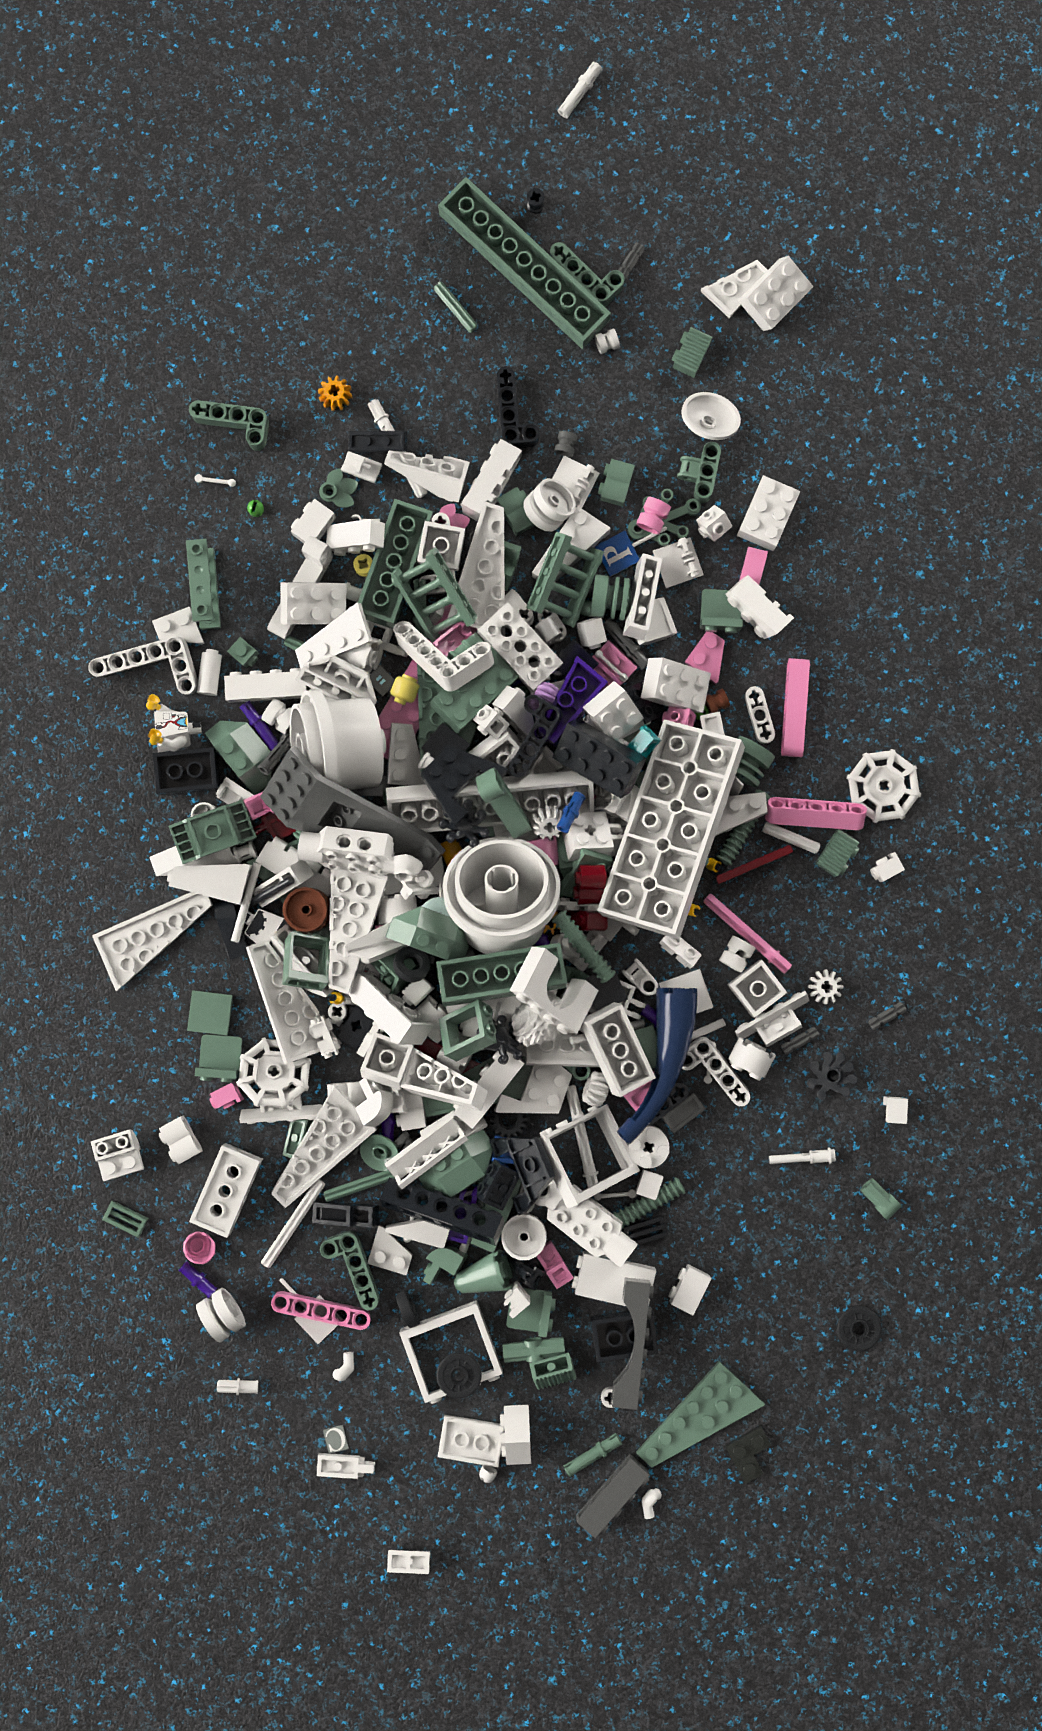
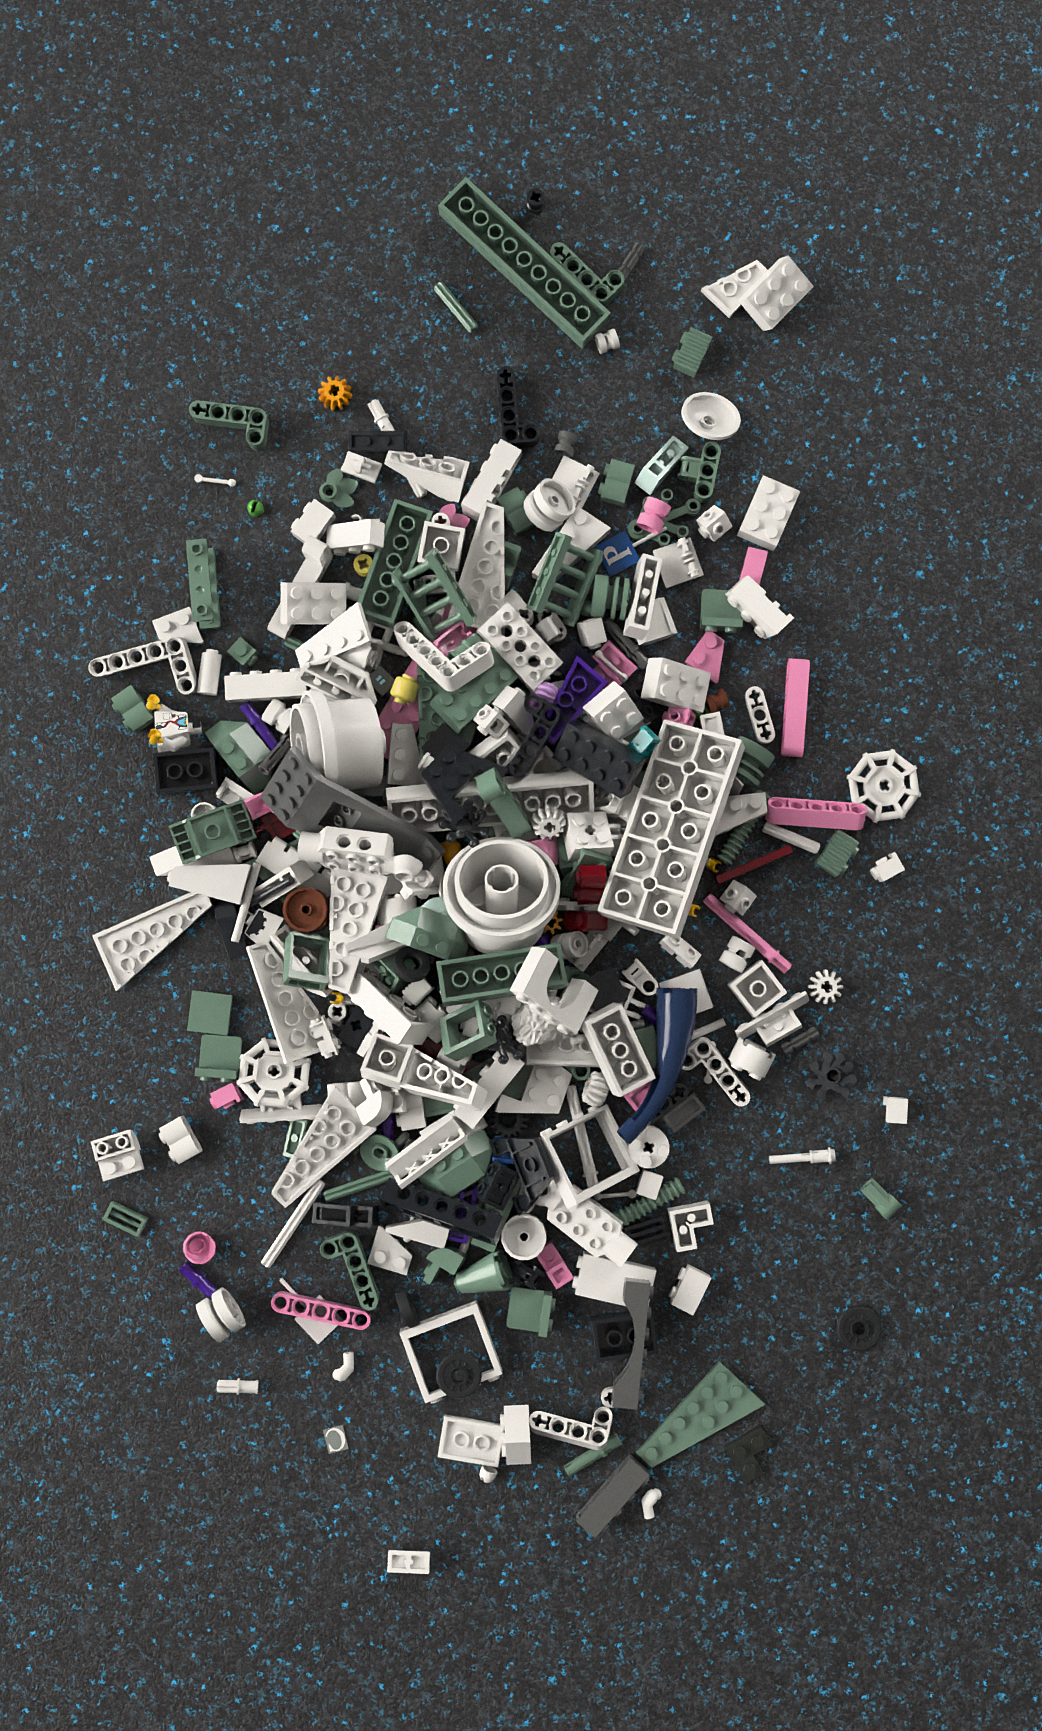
white brick [189,1143,263,1238] -> none
white hinge [317,1453,375,1479] -> none
sand green piece [502,1337,565,1363] -> none
white hinge [504,1281,530,1319] -> none
sand green brick [529,1352,576,1390] -> none
sand green piece [551,910,616,983] -> none
blue pin [556,791,586,833] -> none
white pin [558,62,603,119] -> none
dark grey axle [868,1002,907,1030] -> none
none -> sand green brick [111,685,155,733]
none -> white beam [529,1407,613,1450]
none -> light aqua slope [635,436,689,495]
none -> white brick [667,1201,714,1252]
none -> white brick [720,879,757,916]

